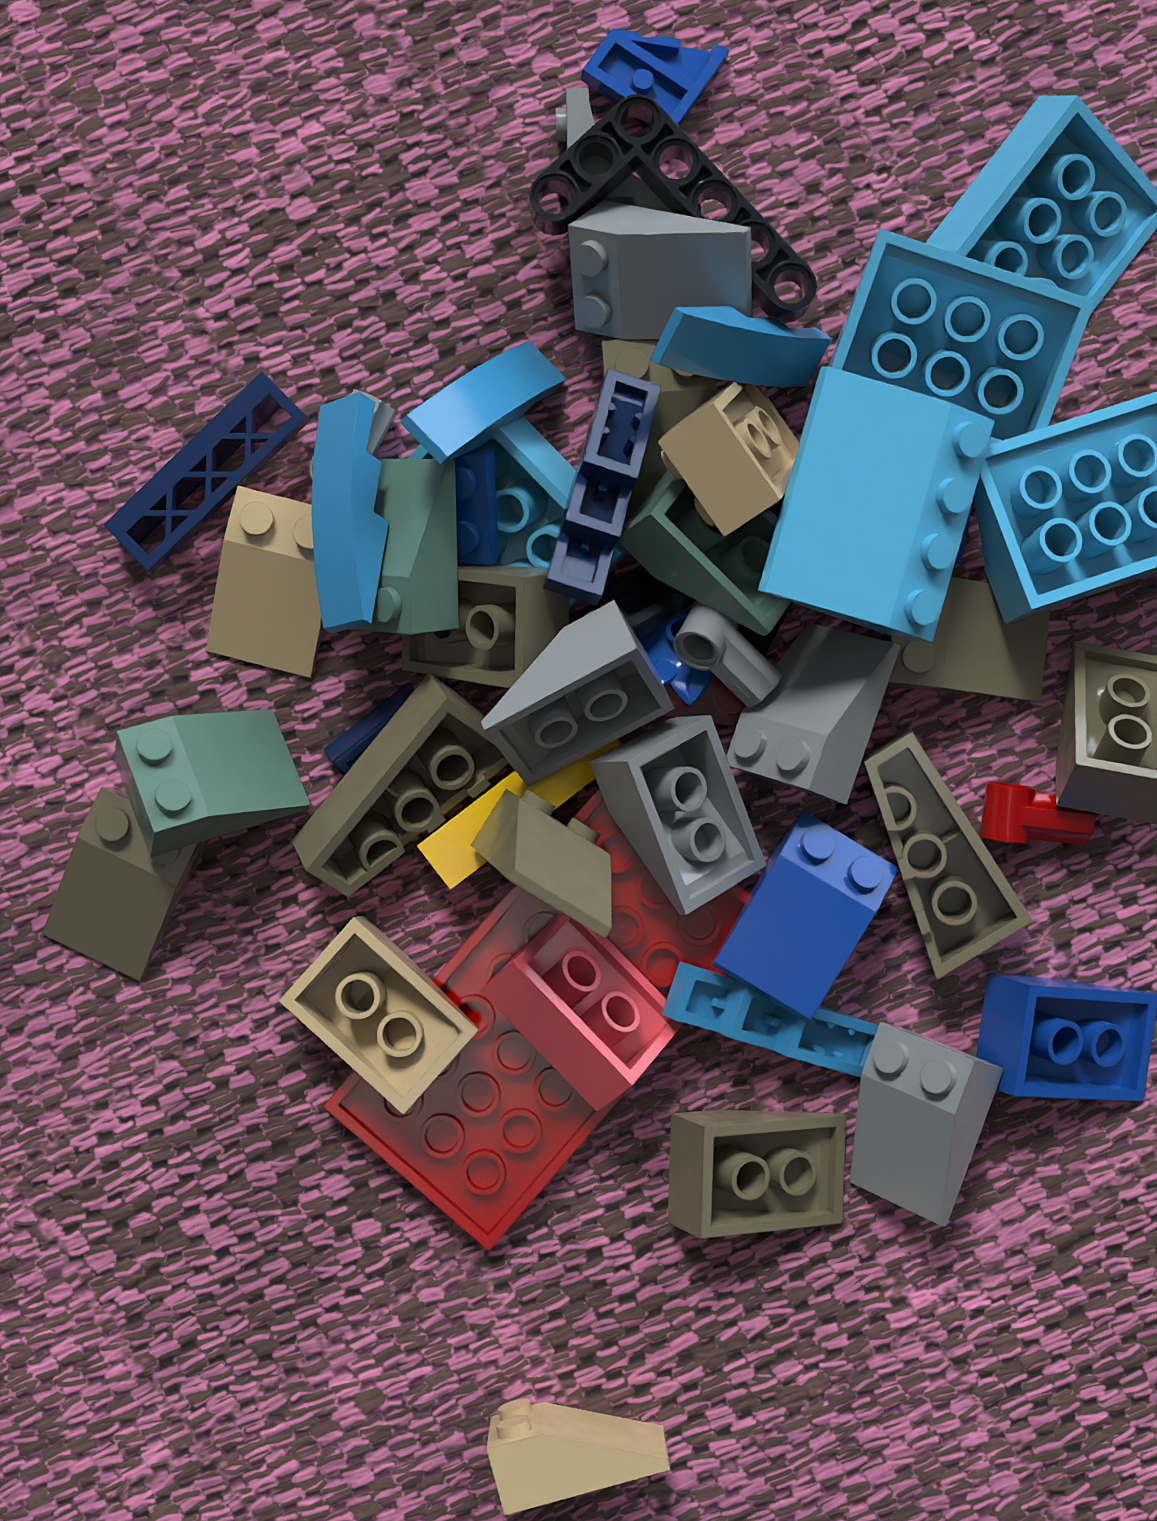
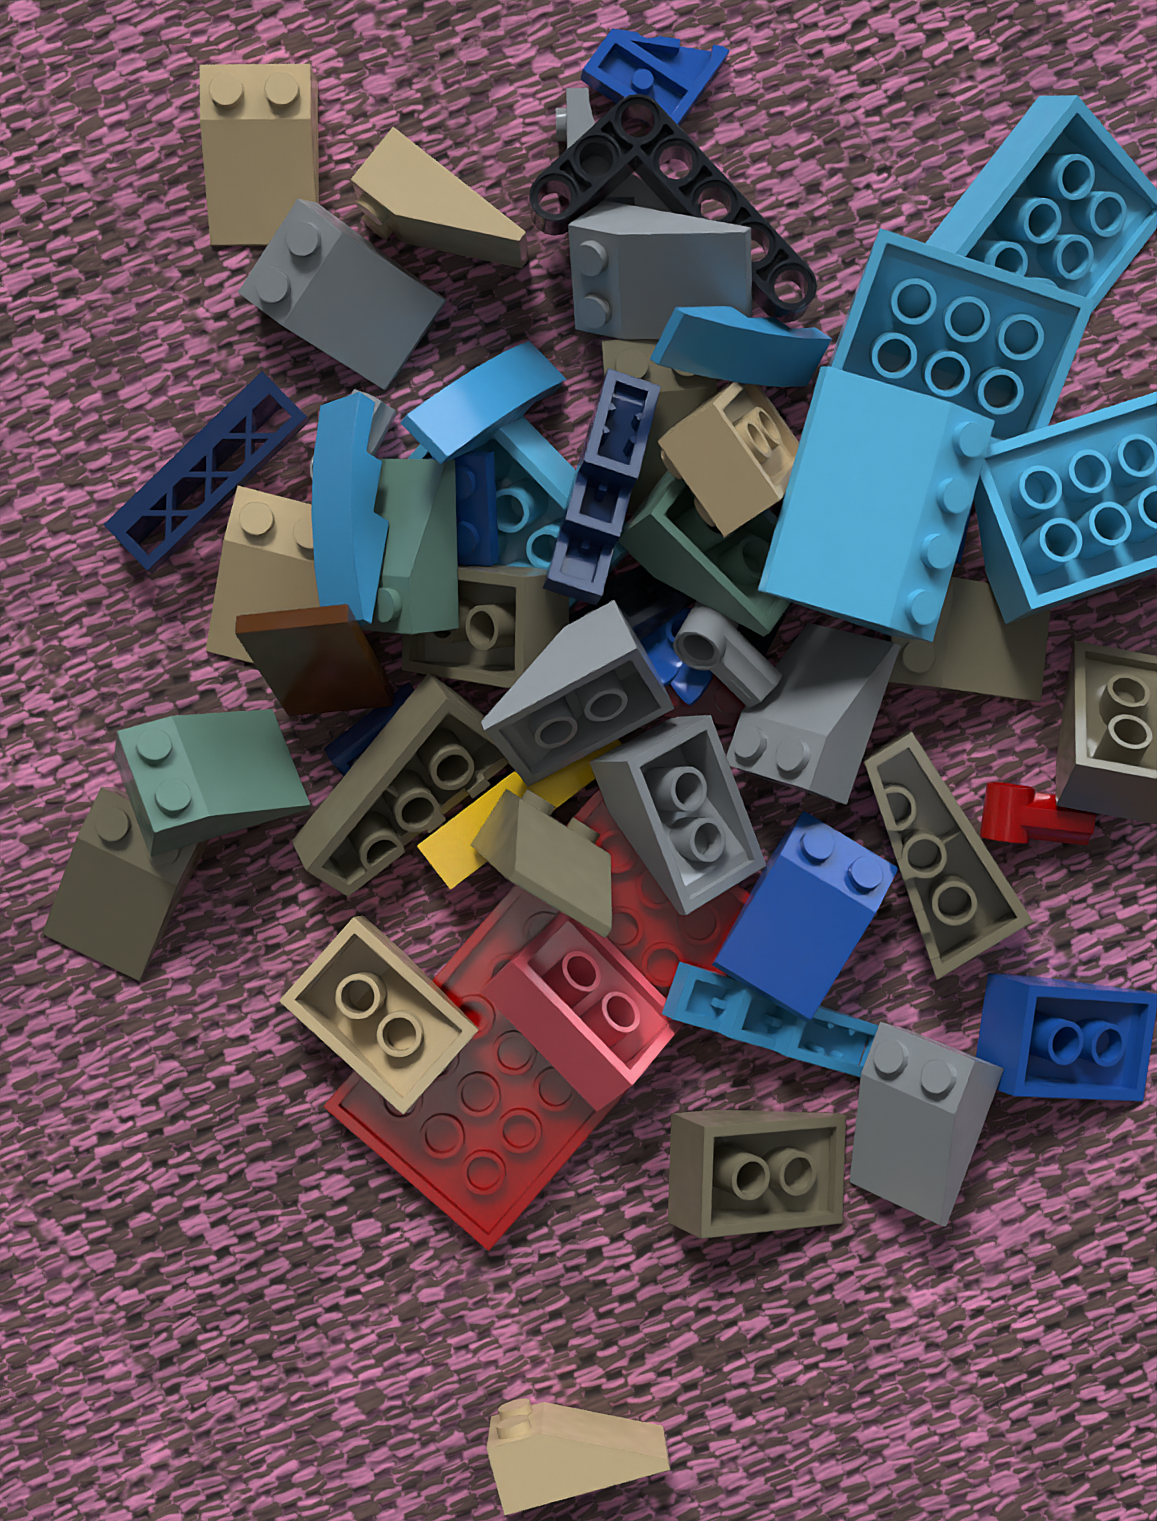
none -> tan slope [200,64,319,246]
none -> reddish brown tile [235,604,394,716]
none -> light grey slope [238,199,447,390]
none -> tan slope [351,127,529,268]

